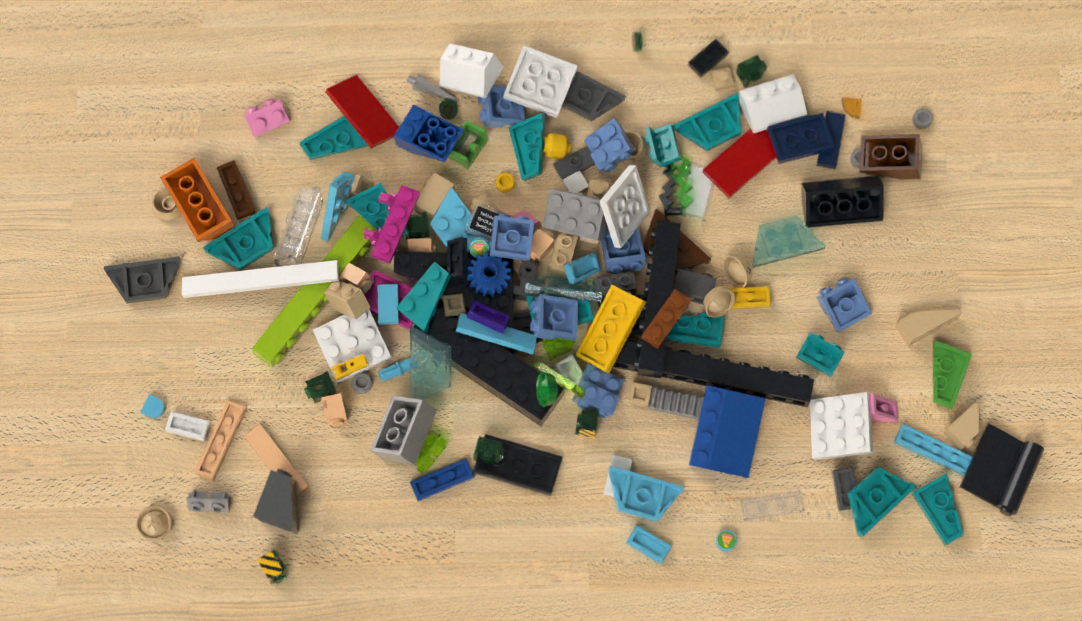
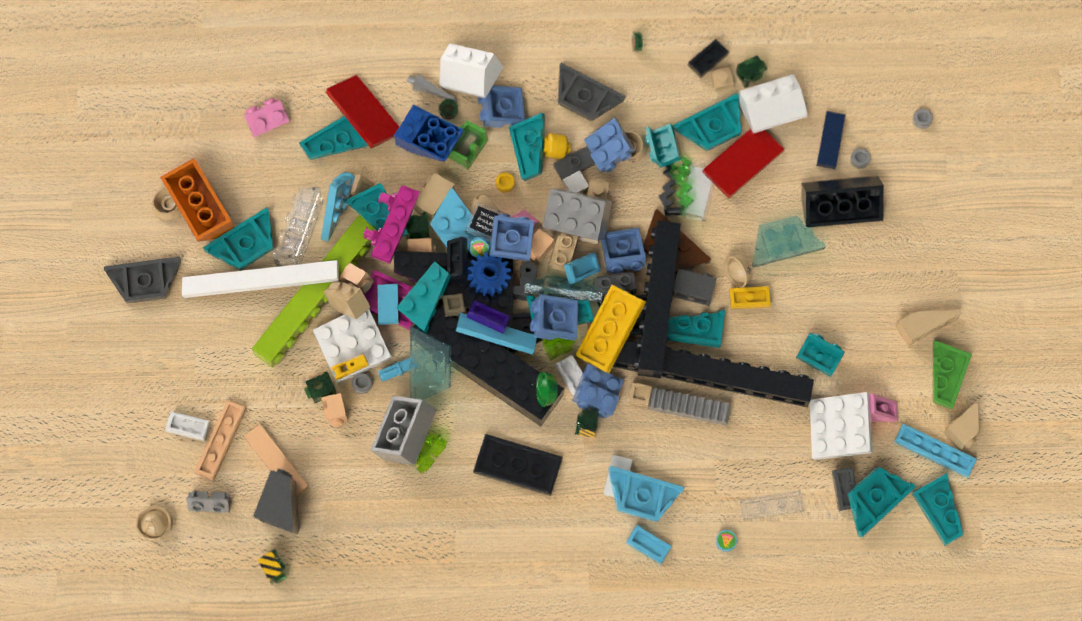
medium azure tile [140,394,165,419] -> none
reddish brown plate [216,160,256,220] -> none
blue tile [410,459,474,502] -> none
clear green brick [473,436,505,464] -> none
white plate [503,46,578,118] -> none
clear neon green tile [533,360,585,399] -> none
white plate [600,165,650,248] -> none
dark orange plate [641,289,692,349] -> none
blue slope [689,385,766,478] -> none
tan hat [703,286,735,318] -> none
dark blue plate [767,113,835,164] -> none
medium blue plate [816,277,872,332] -> none
clear yellow tile [842,97,862,119] -> none
reddish brown slope [859,134,922,180] -> none
black door [959,423,1044,516] -> none

